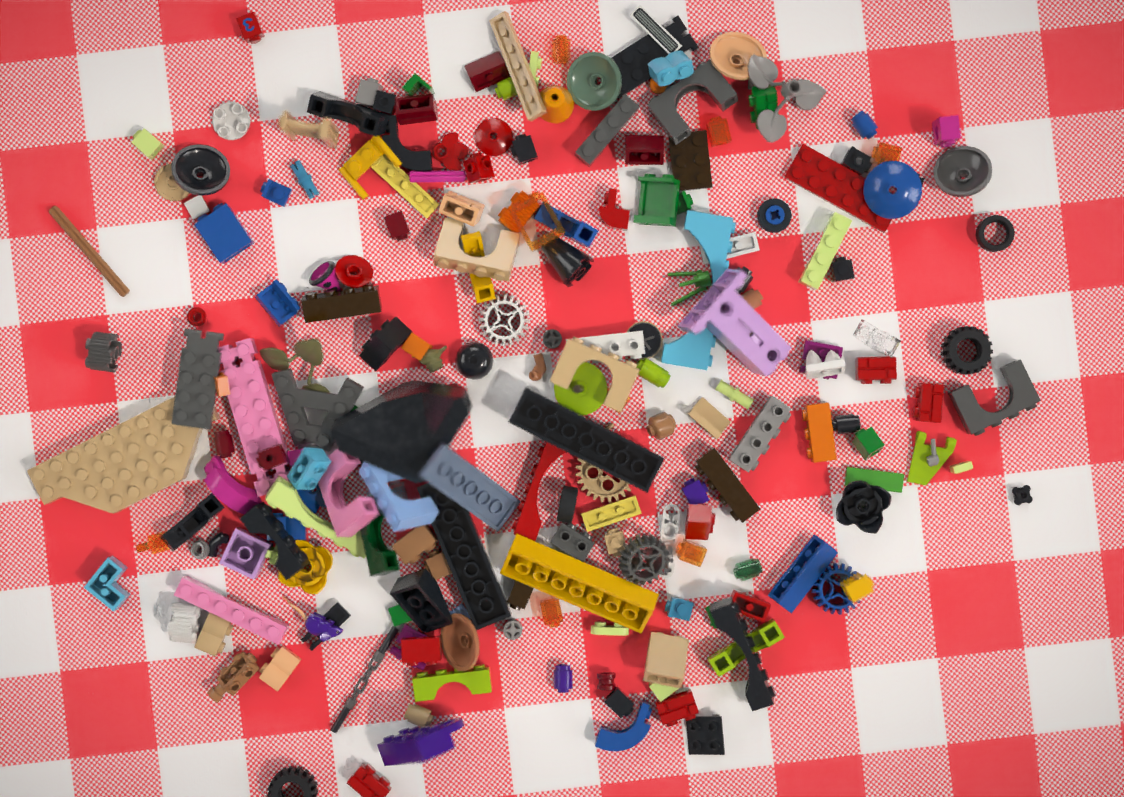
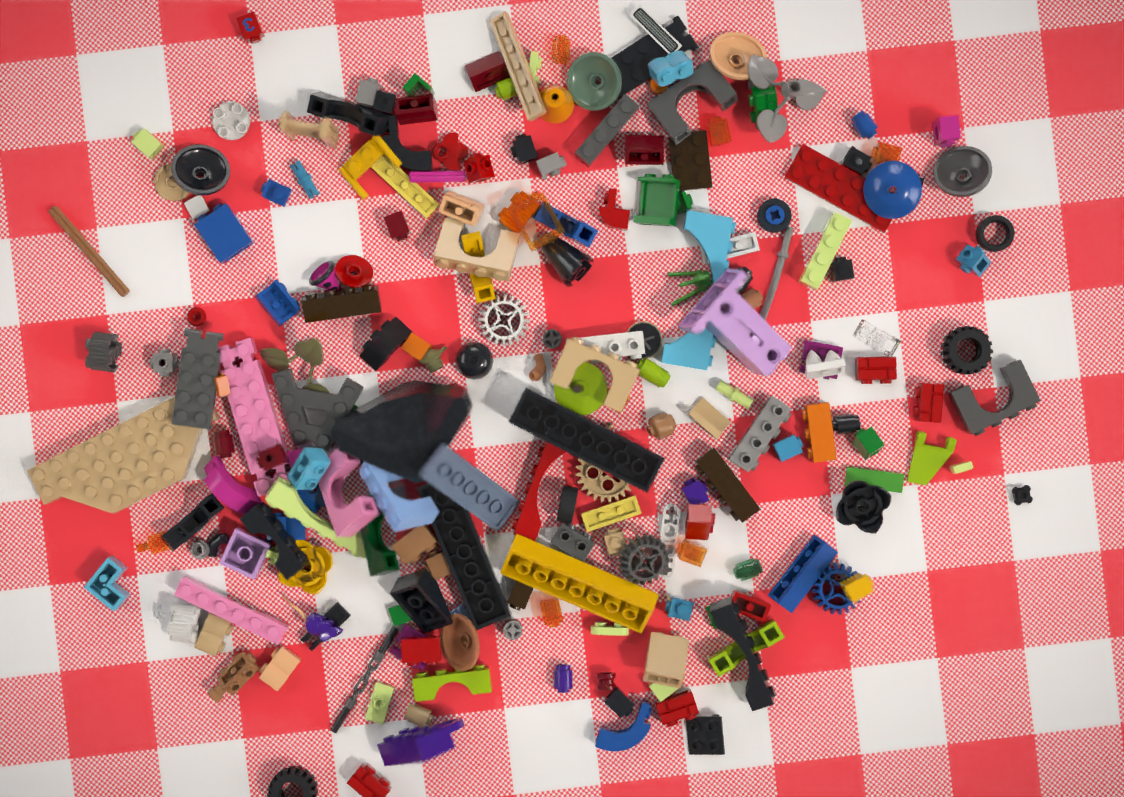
red dish [475,118,513,156] -> none
light grey hand [926,439,939,466] -> none
none -> light grey brick [150,349,179,377]
none -> yellowish green plate [365,681,394,724]
none -> light grey brick [536,152,567,181]
none -> light grey sword [760,226,794,320]
none -> dark azure brick [772,434,804,462]
none -> dark azure brick [956,244,992,277]

